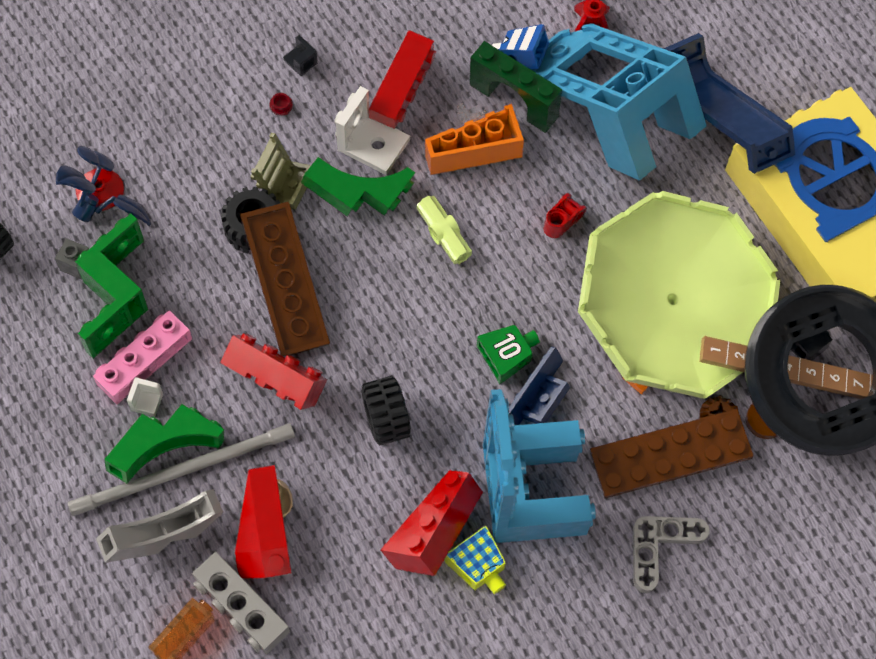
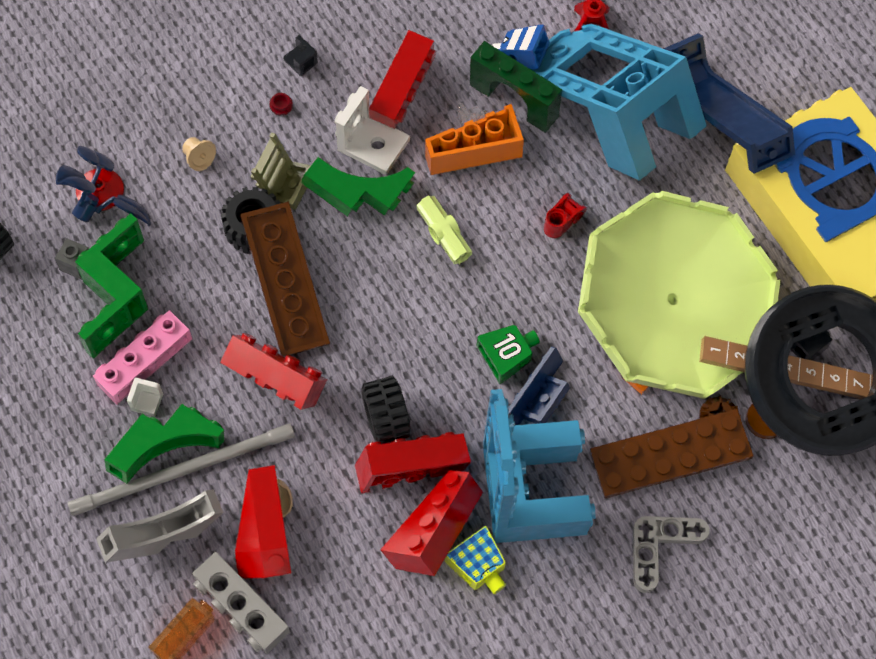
none -> tan piece [182,137,216,171]
none -> red wedge [355,432,471,494]

